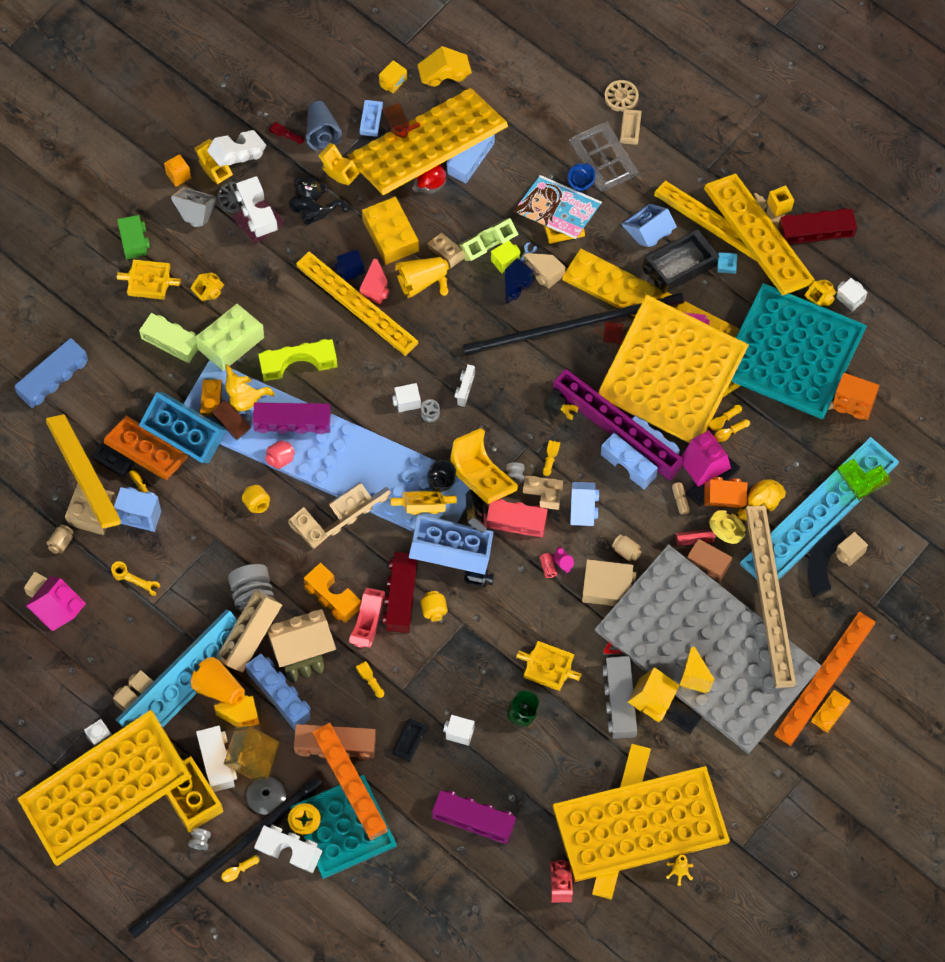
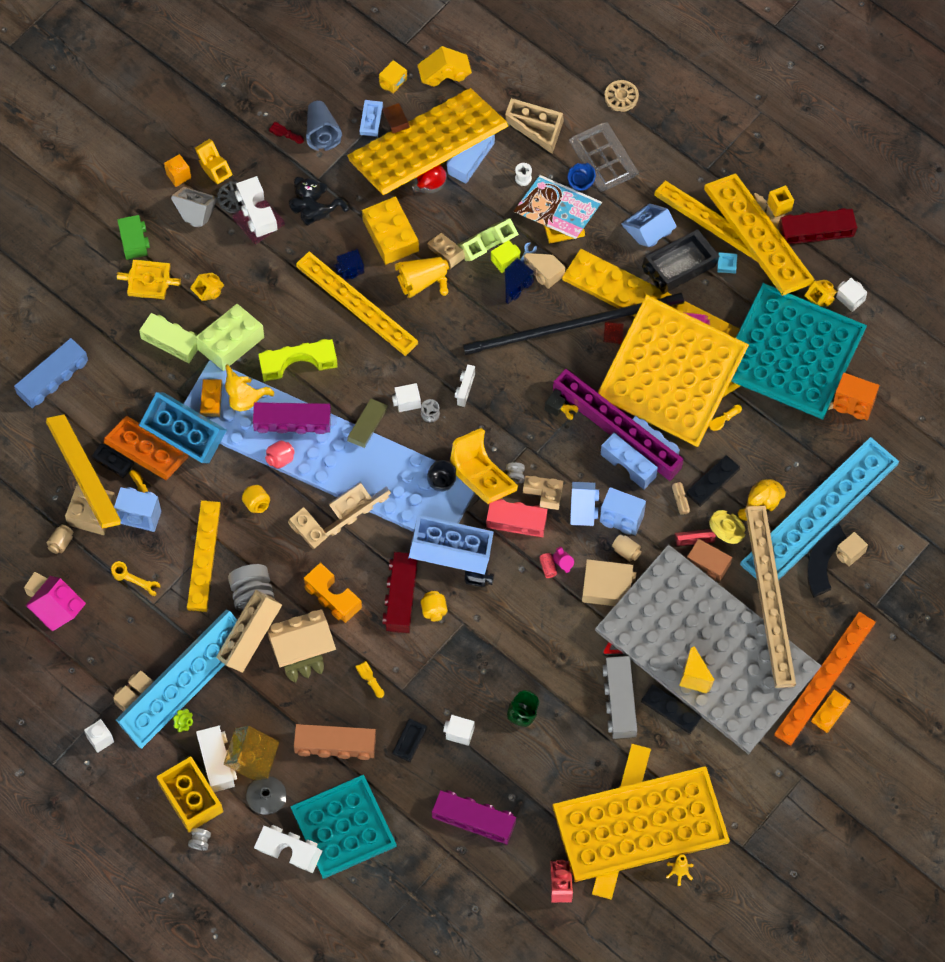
yellow plate [17,710,192,866] -> none
black piece [128,776,323,939] -> none
light orange cone [190,657,245,706] -> none
white arch [207,130,266,166] -> none
copper tile [211,400,251,441] -> none
yellow slope [214,696,259,729] -> none
yellow piece [221,855,260,882] -> none
medium blue brick [245,654,311,730] -> none
yellow gear [288,803,321,836] -> none
orange brick [312,723,388,841] -> none
yellow brick [318,143,360,185] -> none
coral arch [349,588,385,648] -> none
coral slope [360,259,390,305] -> none
yellow plate [390,491,457,515] -> none
clear red hand [394,122,420,138] -> none
black plate [465,489,487,533] -> none
yellow plate [516,641,582,691] -> none
yellow piece [542,440,560,476] -> none
tan tile [620,109,642,145] -> none
yellow plate [628,667,680,722] -> none
dark pink slope [681,430,731,487] -> none
orange brick [704,477,747,508] -> none
yellow piece [714,419,750,442] -> none
clear neon green plate [837,459,891,501] -> none
none -> lime plant [173,709,193,732]
none -> yellow plate [187,501,221,612]
none -> olive tile [347,399,388,448]
none -> tan wedge [505,98,564,154]
none -> white bush [515,163,532,186]
none -> light blue brick [600,487,646,536]

